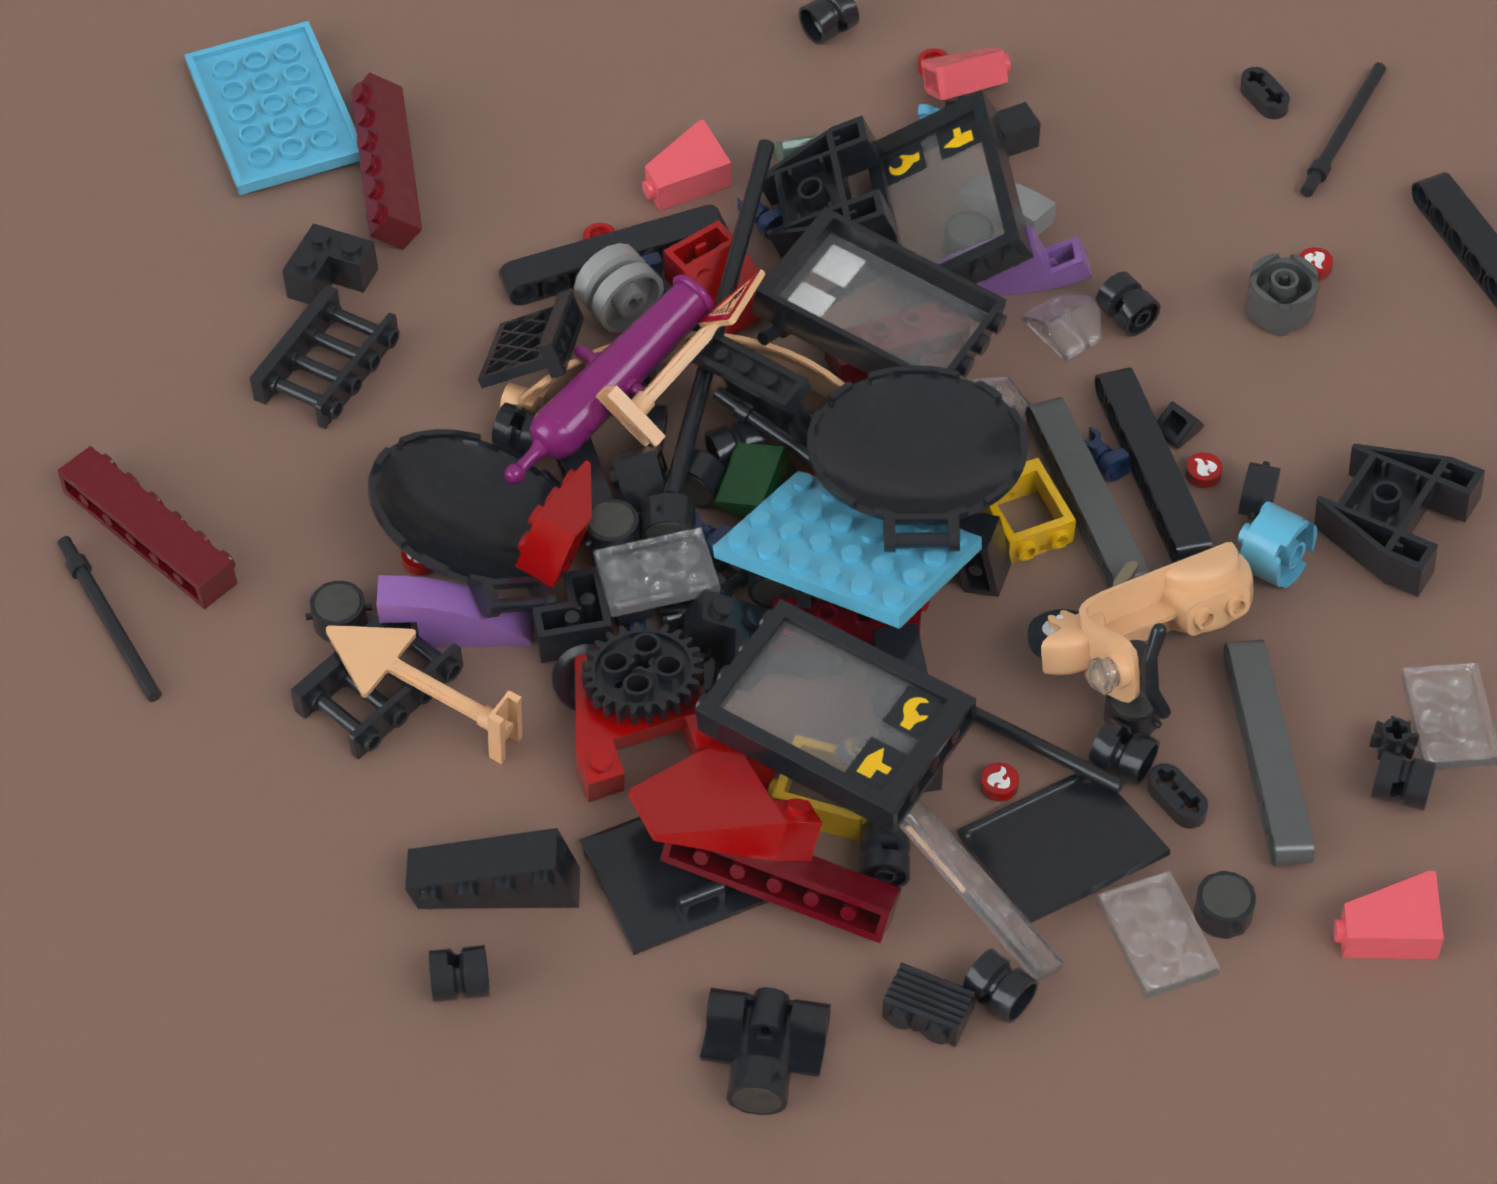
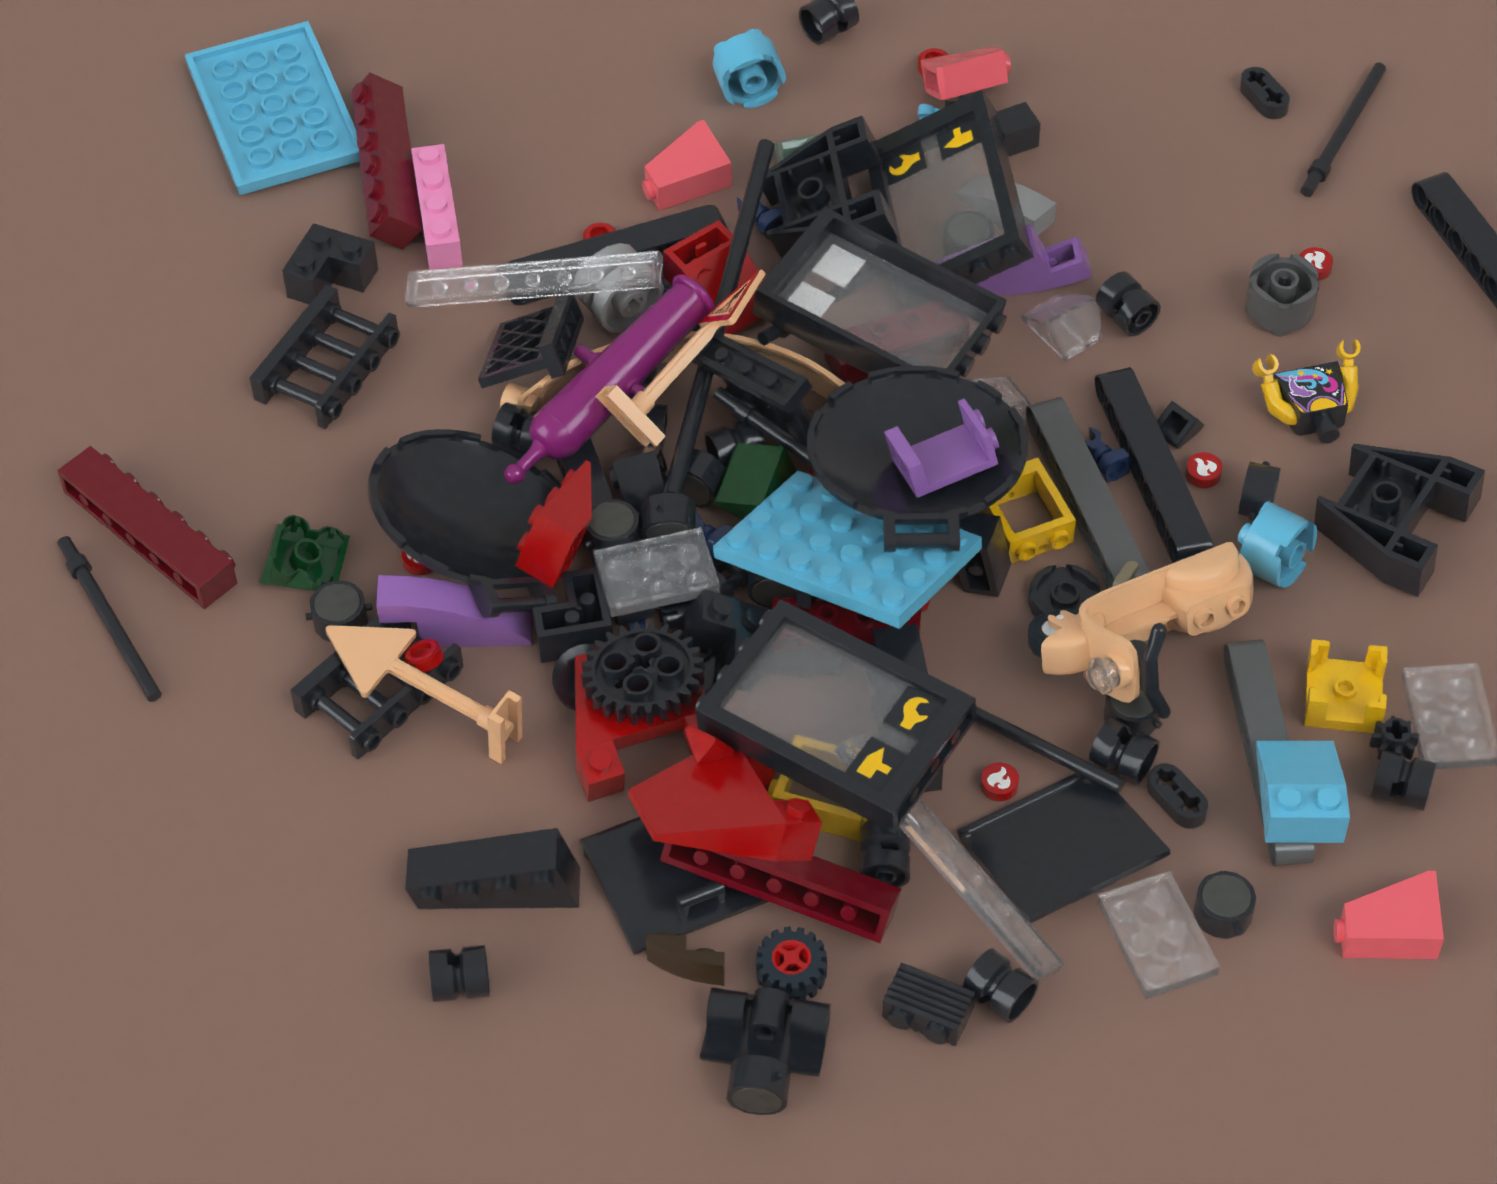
none -> dark green slope [259,515,350,591]
none -> clear tile [404,251,663,308]
none -> red tile [404,639,444,673]
none -> bright pink brick [411,144,463,273]
none -> dark brown slope [646,932,725,986]
none -> red slope [685,725,735,764]
none -> medium azure brick [712,29,786,108]
none -> black wheel [756,926,827,1000]
none -> medium lavender panel [884,399,999,498]
none -> black tile [1028,564,1100,617]
none -> torso [1252,339,1361,444]
none -> medium azure slope [1256,741,1350,843]
none -> yellow panel [1304,639,1388,733]

